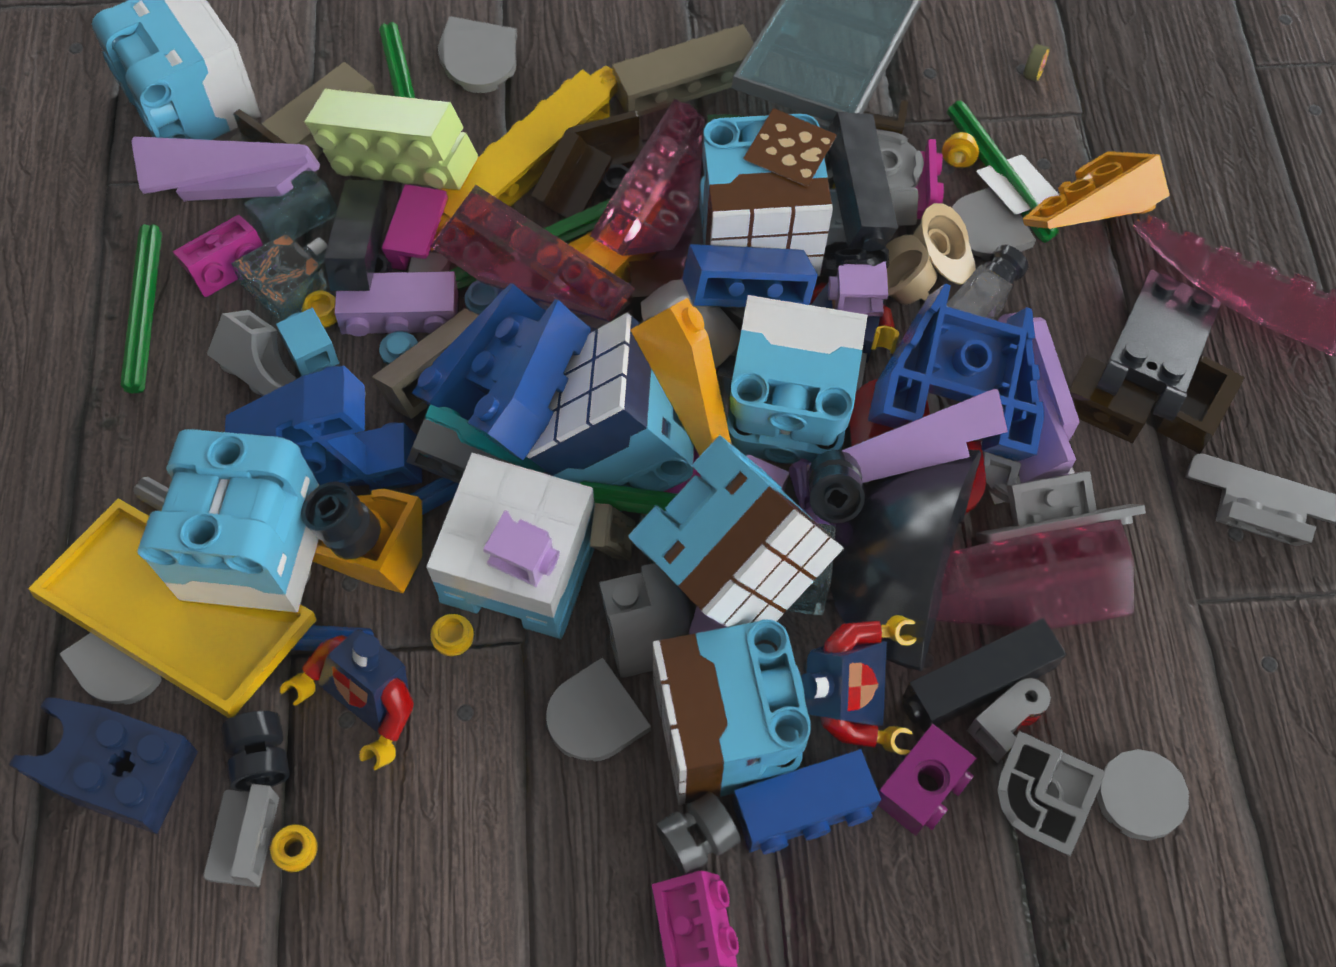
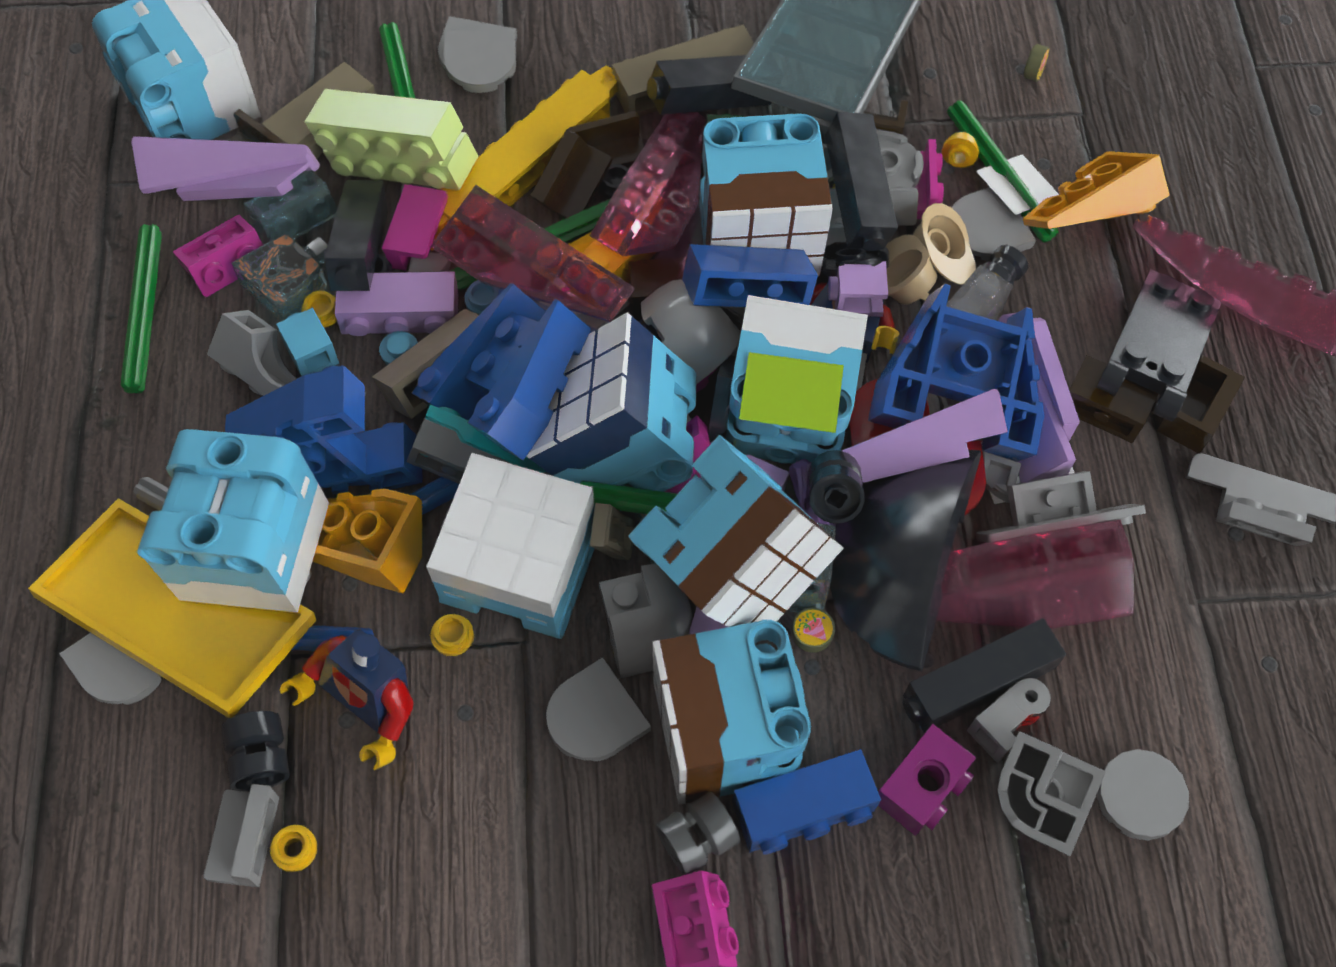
dark blue brick [8,697,198,834] -> none
black wheel [301,481,381,560] -> none
lavender window [483,510,560,587] -> none
light orange wedge [630,297,731,455] -> none
reddish brown sticker [744,108,837,186] -> none
torso [801,615,916,755] -> none
none -> black brick [646,55,783,115]
none -> lime sticker [739,352,844,433]
none -> tile [791,608,835,653]

